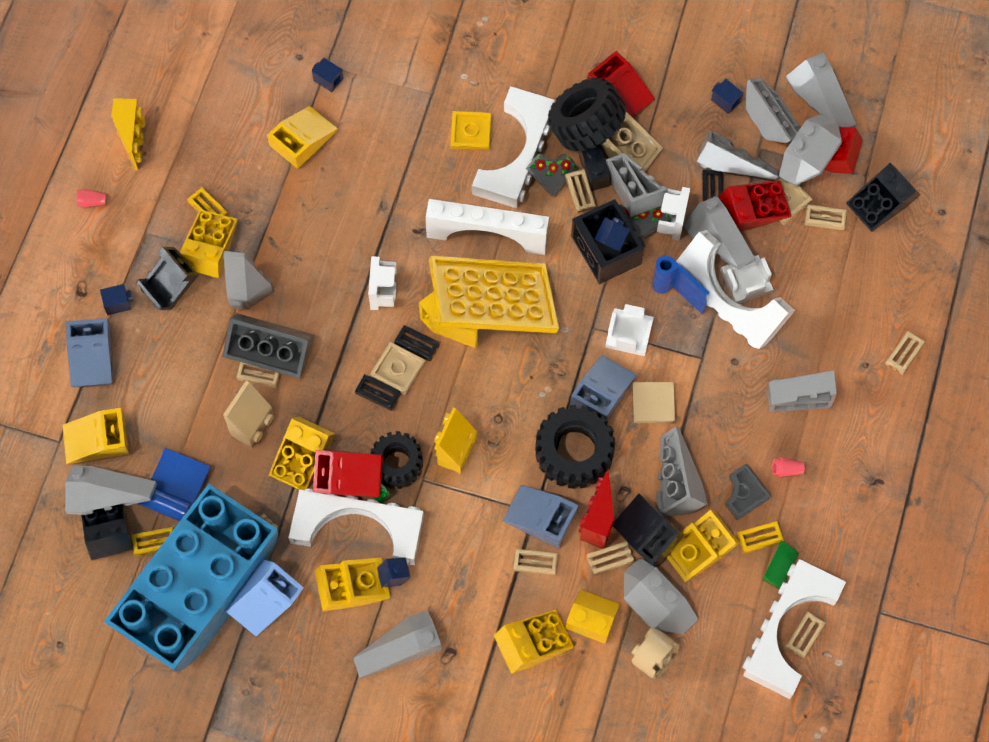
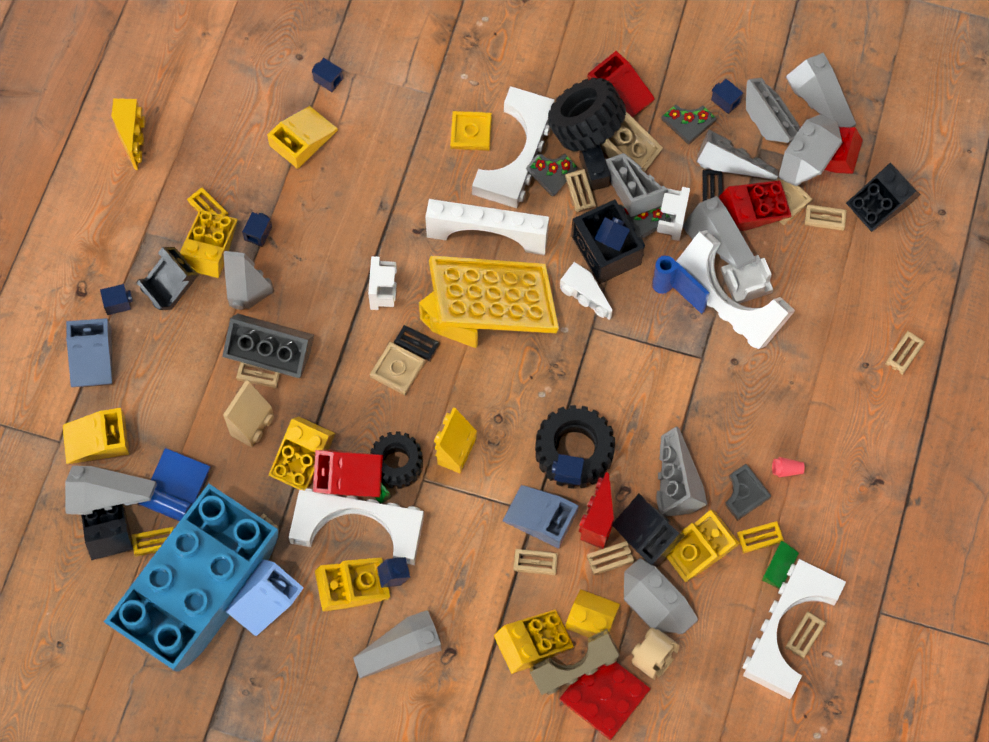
coral cone [77,188,106,208] -> none
black tile [355,374,401,411] -> none
sand blue slope [570,355,637,421] -> none
white panel [605,304,654,356] -> none
tan tile [632,382,675,423] -> none
light grey wedge [766,370,837,412] -> none
none -> dark blue brick [242,212,272,247]
none -> dark tan arch [530,629,620,695]
none -> dark blue brick [551,454,584,485]
none -> red plate [559,662,651,741]
none -> white slope [560,262,612,320]
none -> dark grey tile [661,105,717,145]

